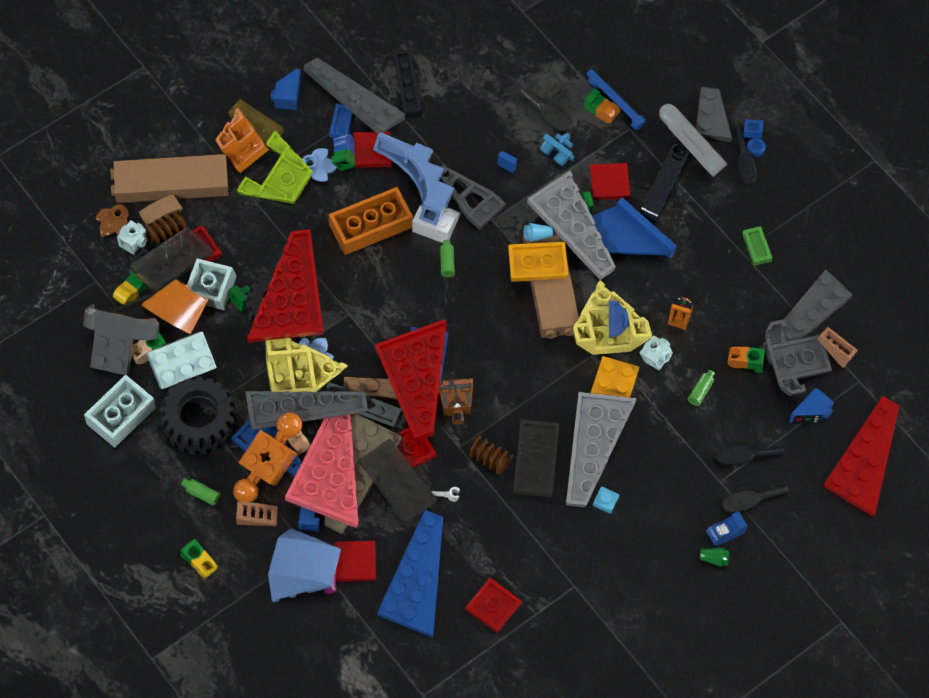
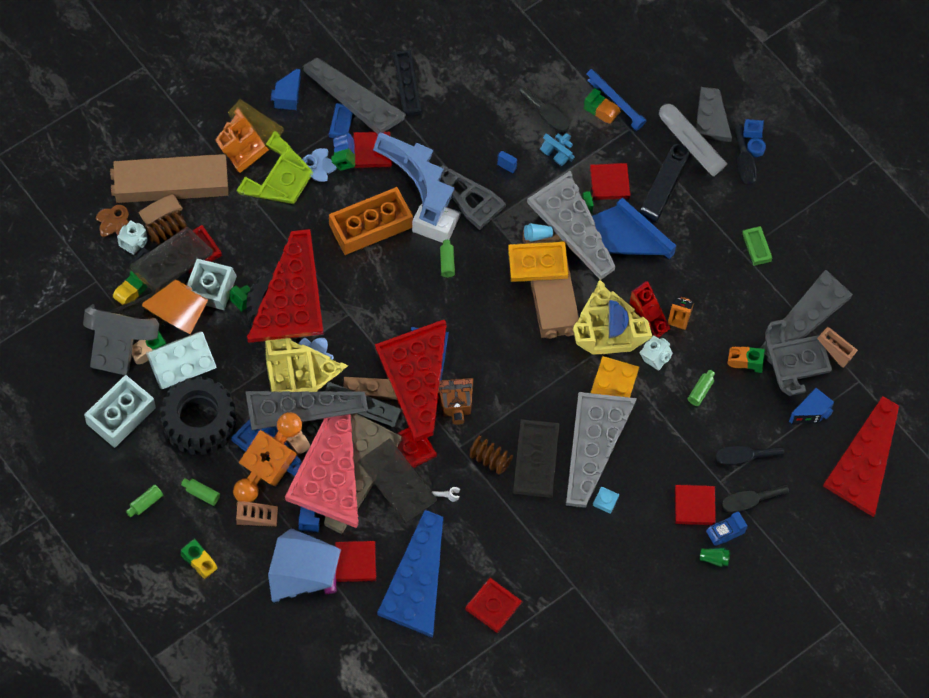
none -> bright green cylinder [126,485,163,517]
none -> red slope [629,281,670,338]
none -> red tile [675,485,716,525]

